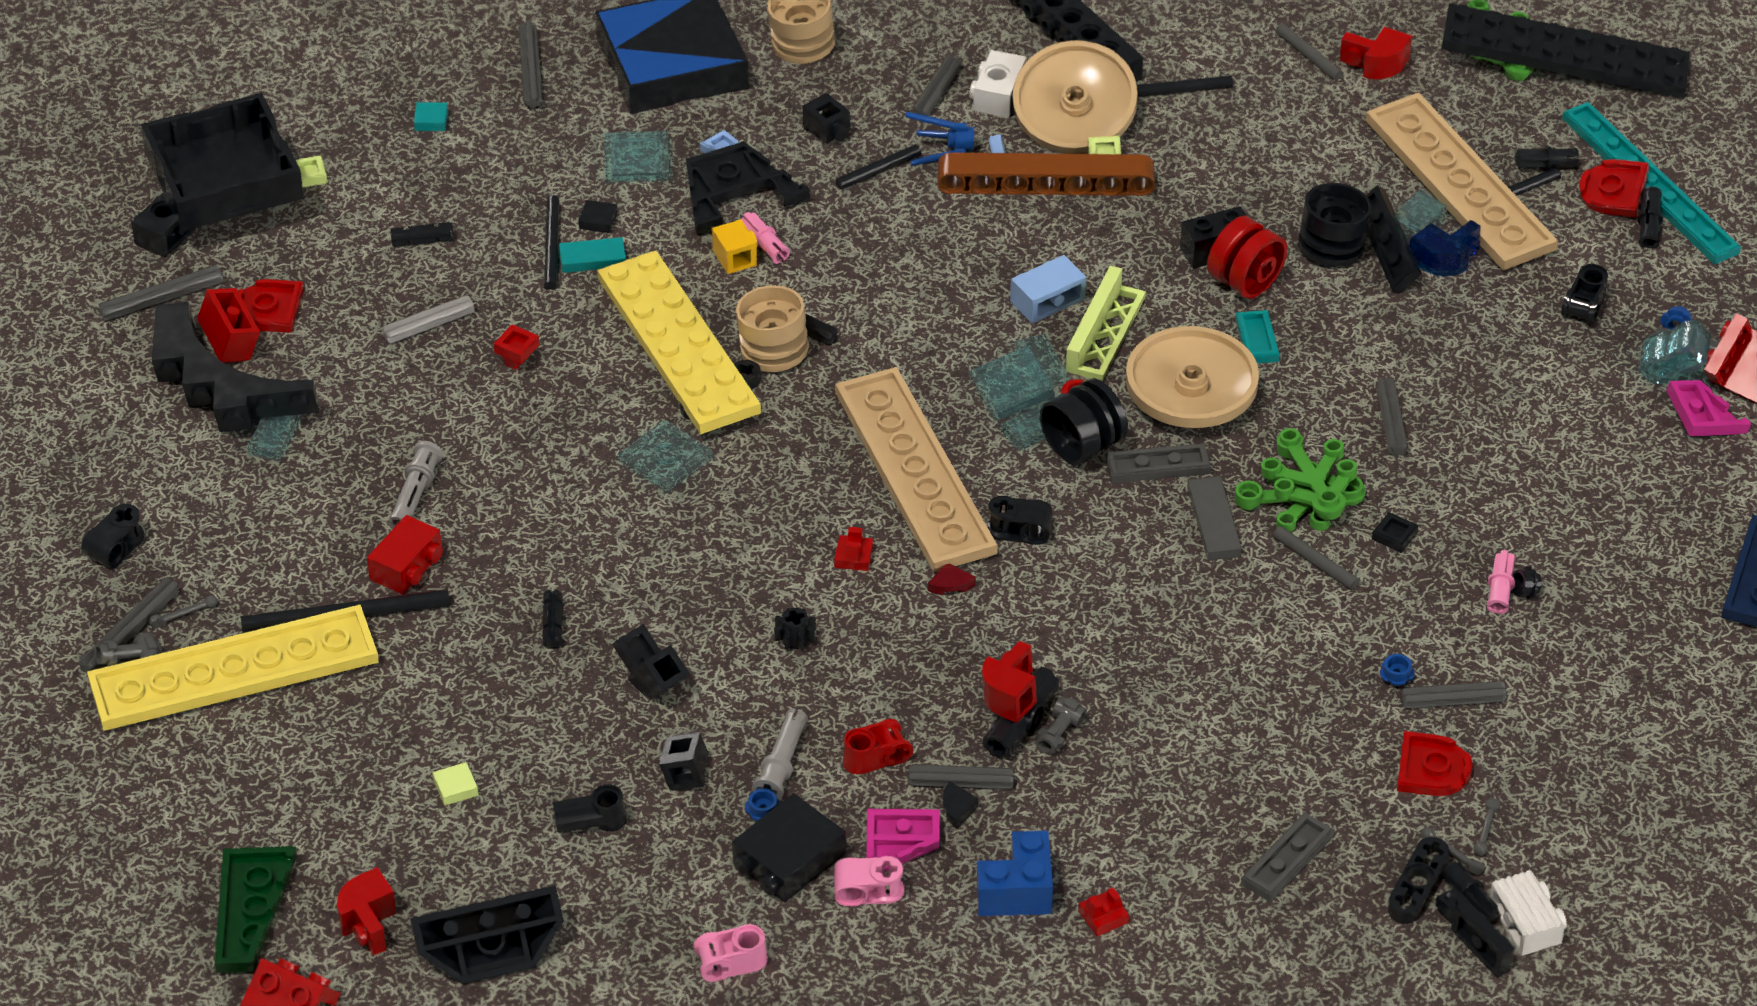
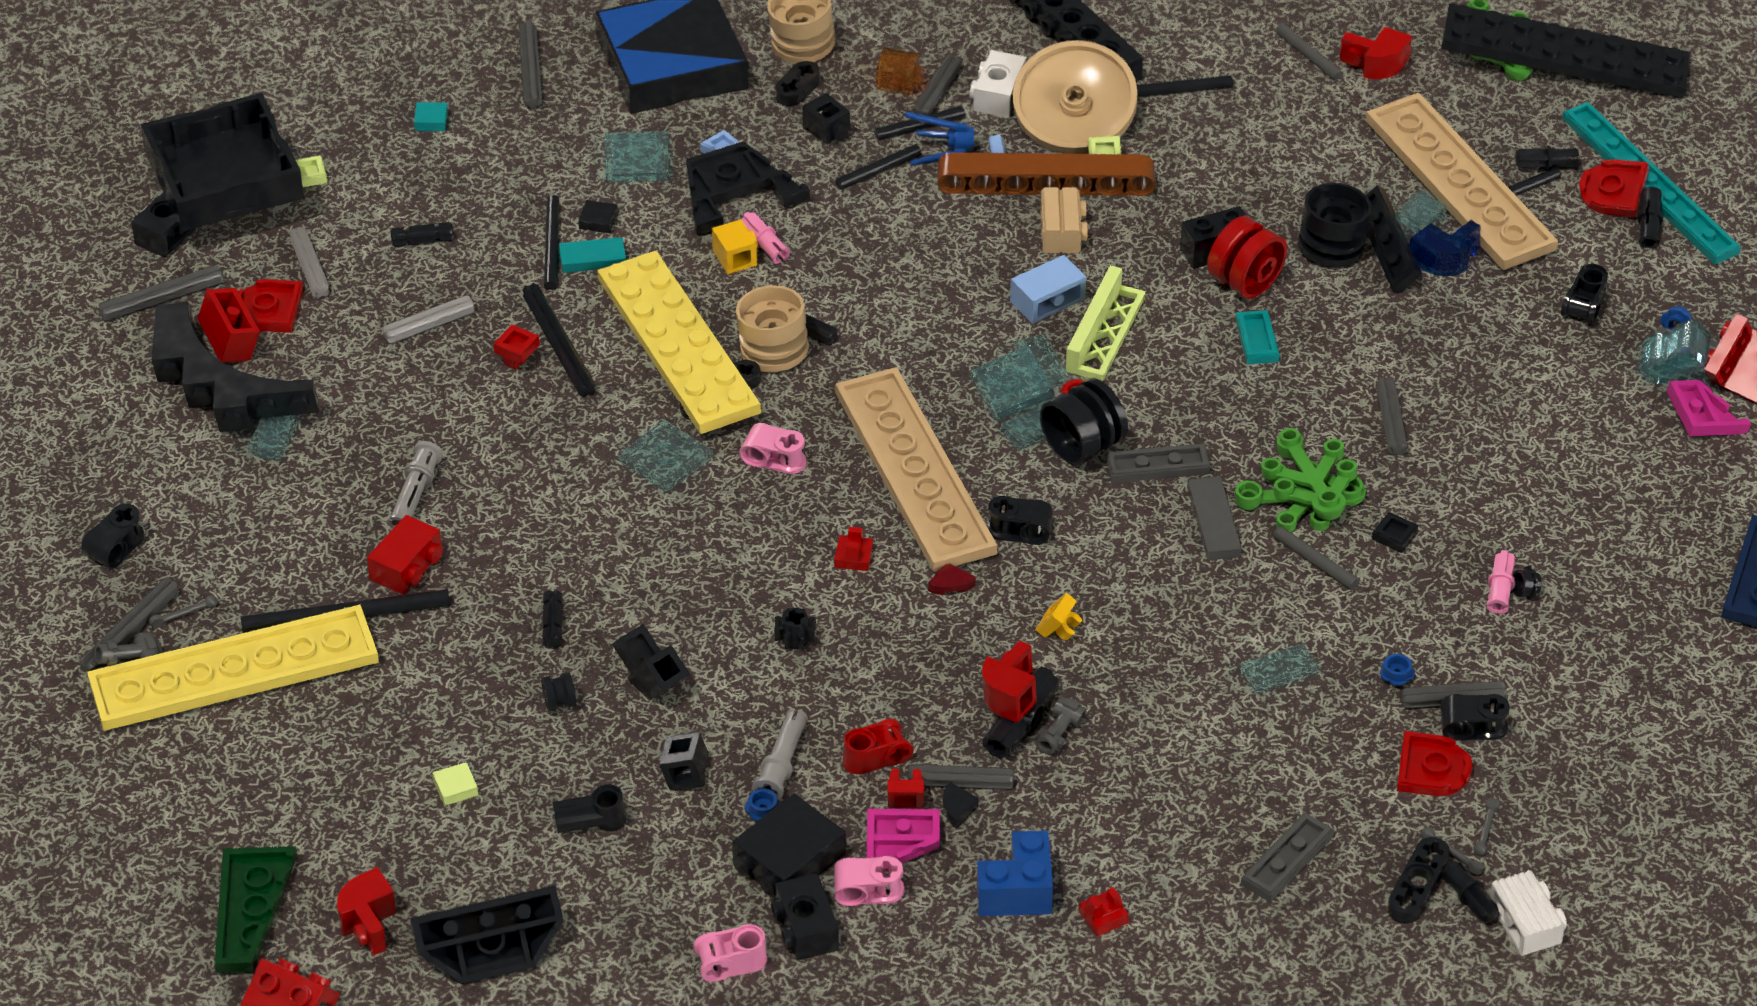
tan dish [1126,326,1259,428] -> none
black hinge [1435,888,1515,978] -> none
none -> light grey axle [289,227,330,298]
none -> black axle [522,283,596,397]
none -> black wheel [541,672,577,712]
none -> bright pink piece [739,423,807,474]
none -> black brick [770,873,839,961]
none -> black beam [776,61,820,106]
none -> black bar [874,106,965,141]
none -> clear orange brick [876,48,924,95]
none -> red tile [887,769,924,809]
none -> yellow tile [1035,593,1082,640]
none -> tan brick [1040,187,1087,253]
none -> clear light blue tile [1240,643,1319,695]
none -> black piece [1440,694,1510,741]

